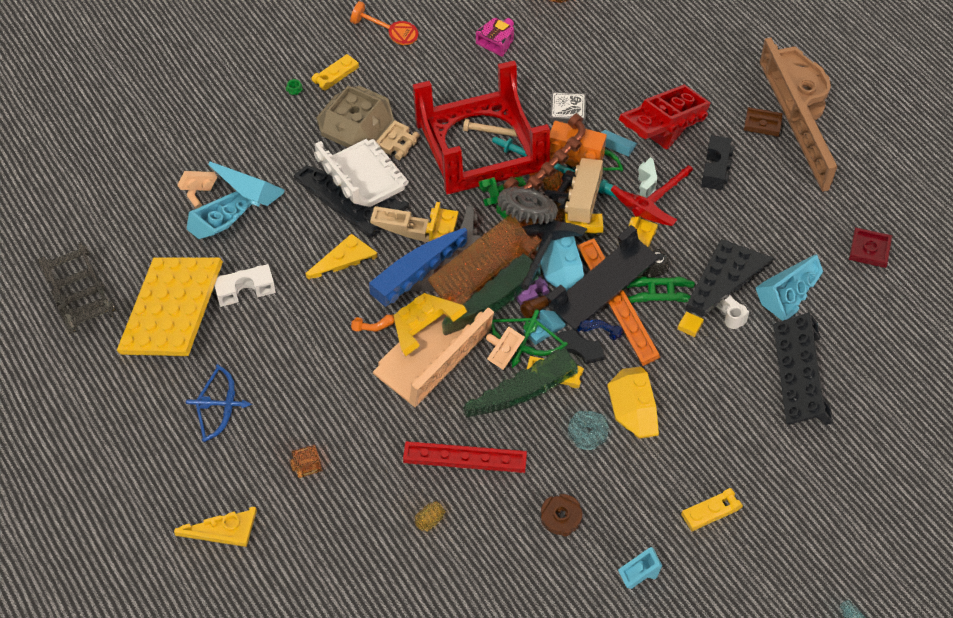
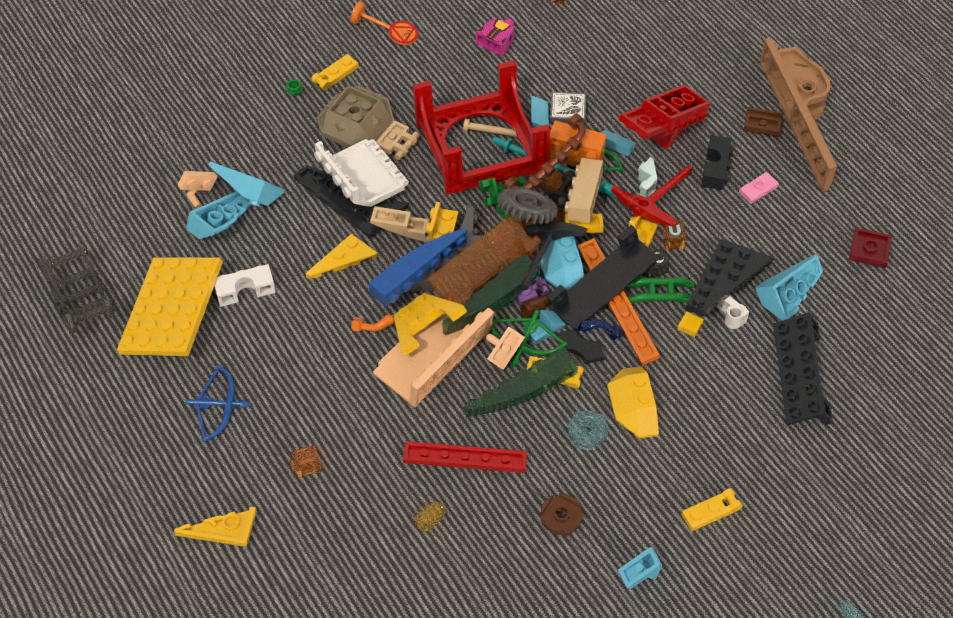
none -> medium azure slope [531,96,549,128]
none -> clear orange brick [662,220,686,250]
none -> bright pink plate [739,172,779,204]

